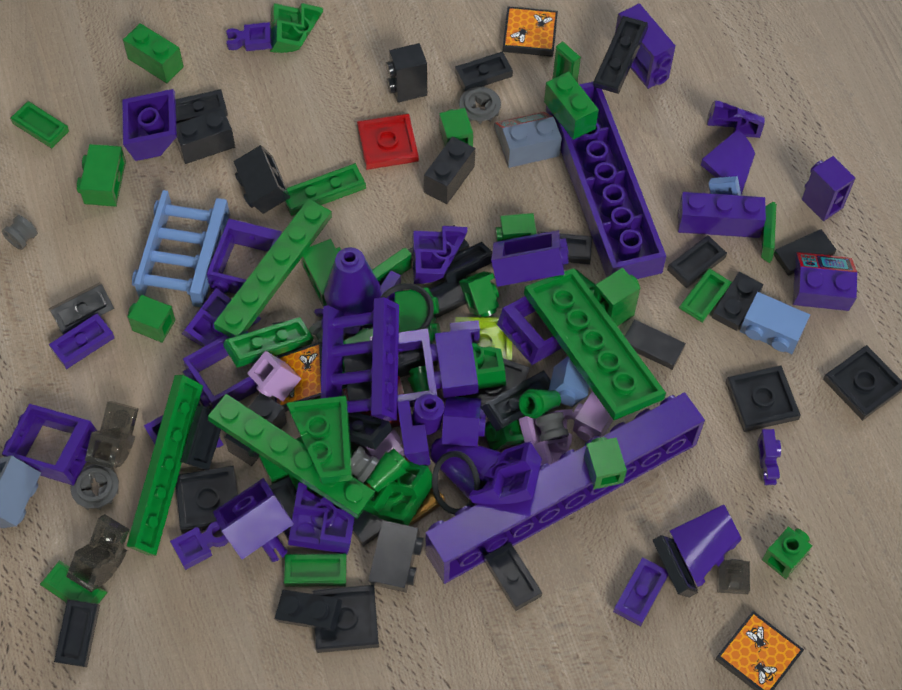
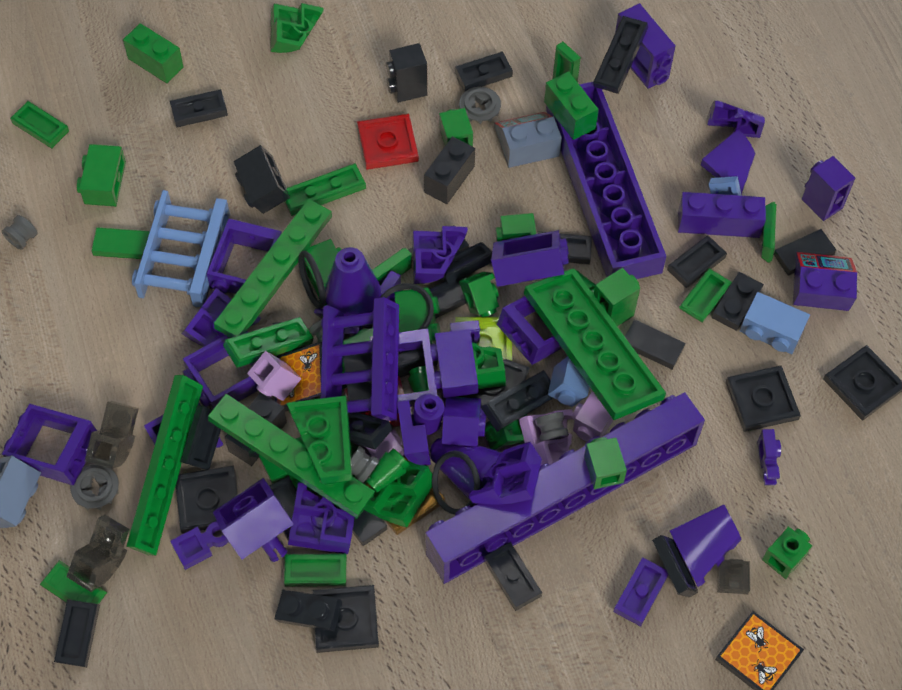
black plate [49,282,114,335] -> none
dark purple plate [49,313,115,370] -> none
dark purple slope [122,89,177,161] -> none
green brick [128,295,176,343] -> none
black brick [175,109,236,164] -> none
dark purple plate [226,22,272,51] -> none
black brick [368,520,424,593] -> none
tile [502,6,558,57] -> none
green cone [519,389,561,419] -> none
none -> green tile [92,227,150,259]
none -> black tyre [298,251,326,308]

